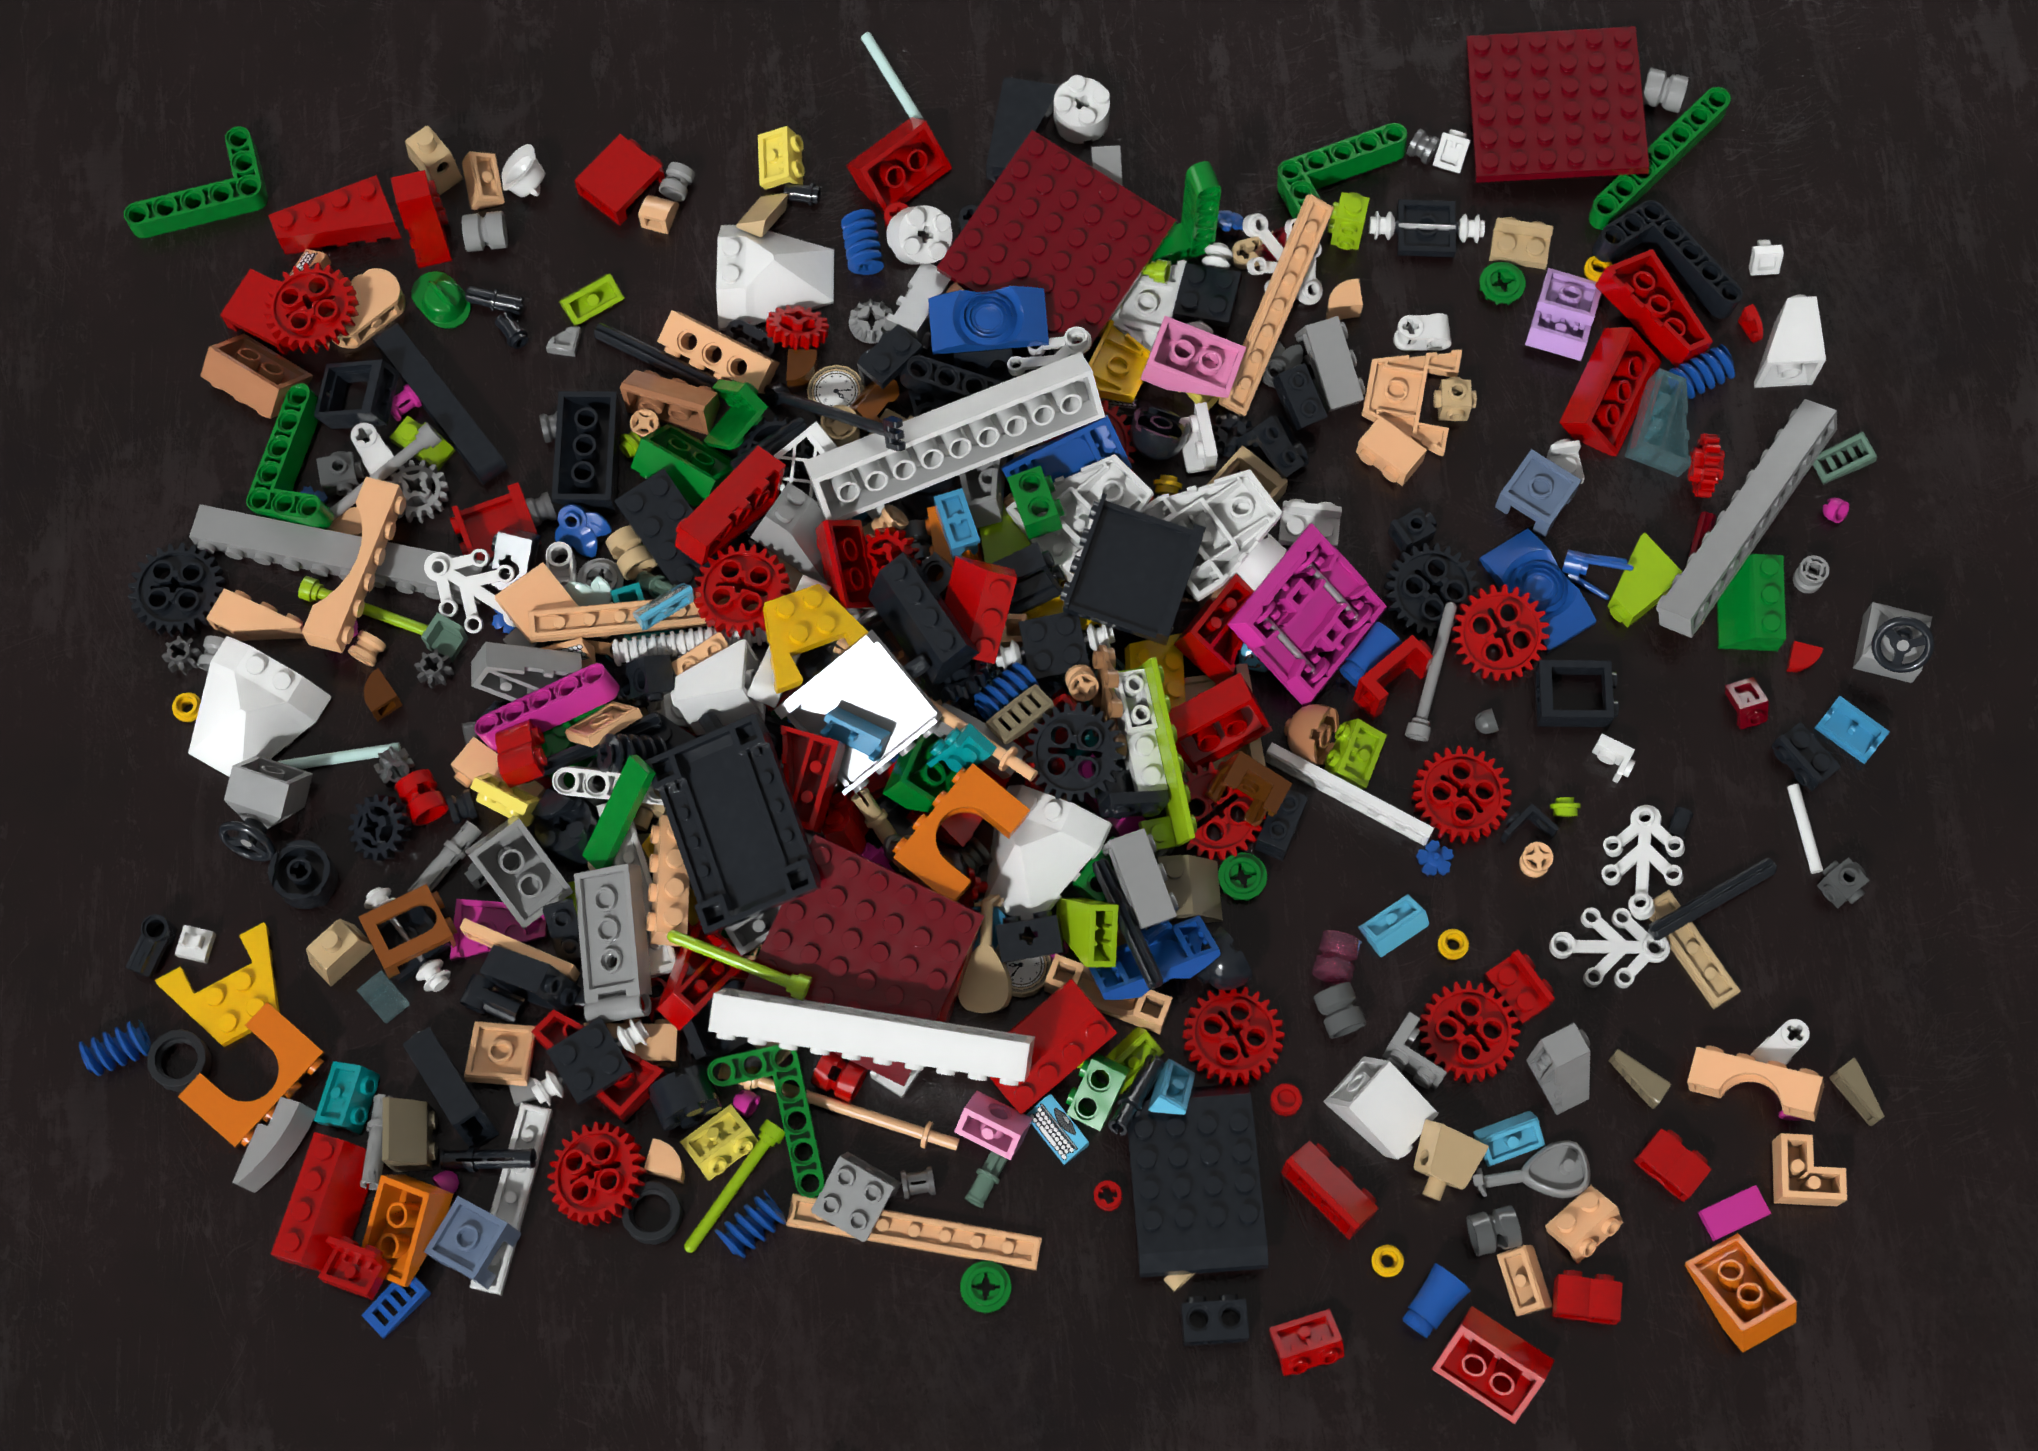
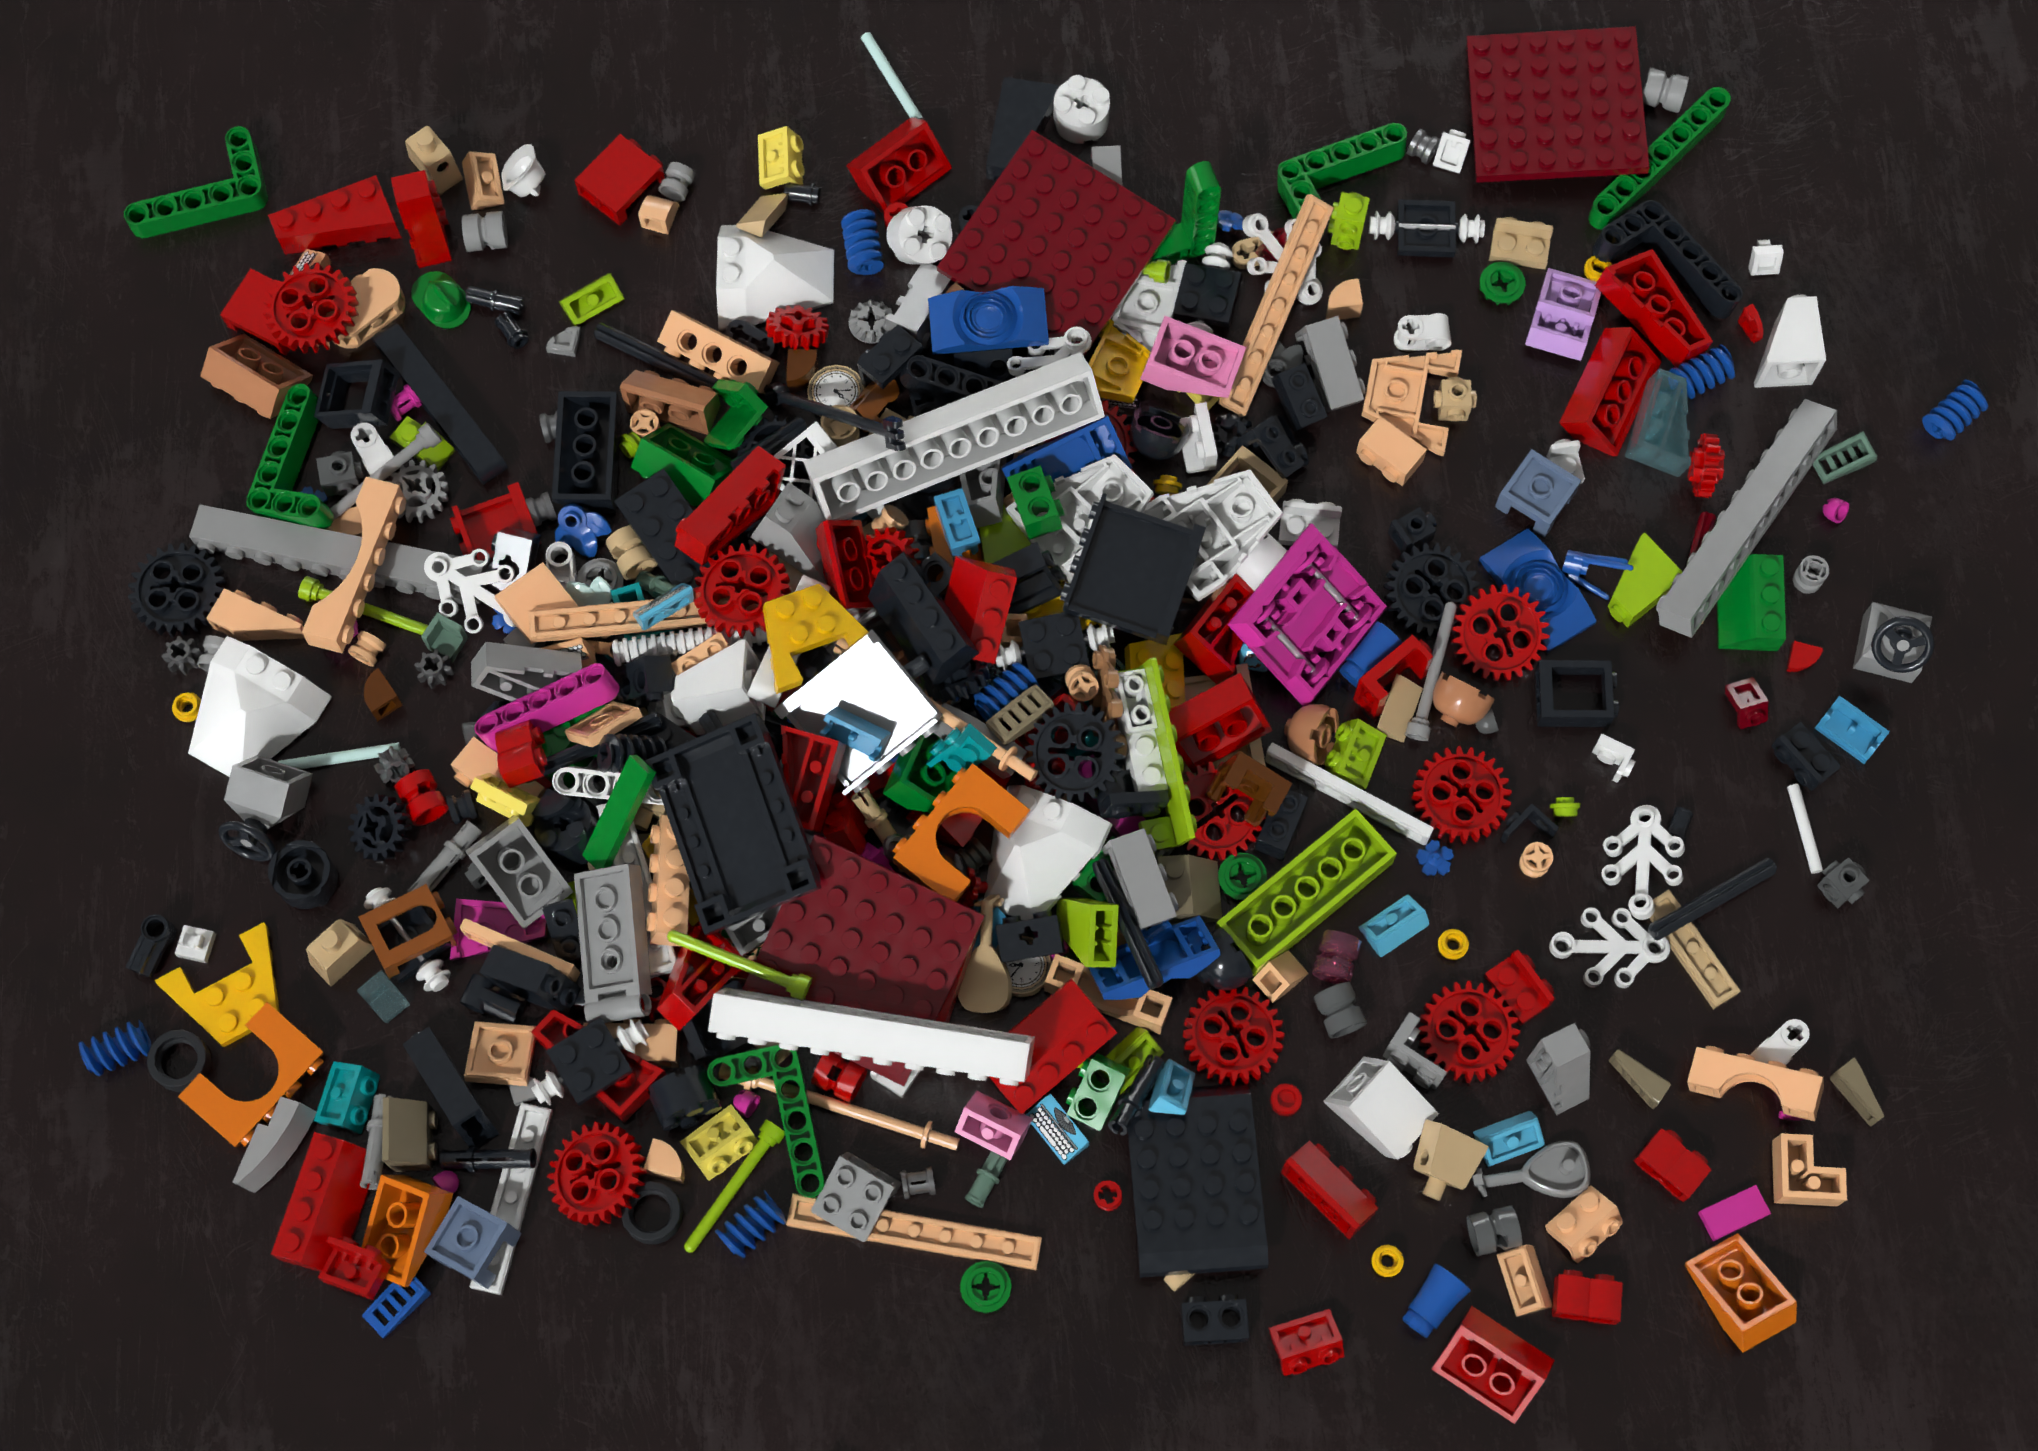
none -> lime brick [1215,808,1397,977]
none -> light nougat brick [1252,950,1309,1003]
none -> tan slope [1377,674,1423,743]
none -> nougat cylinder [1433,672,1495,727]
none -> blue piece [1922,379,1988,441]

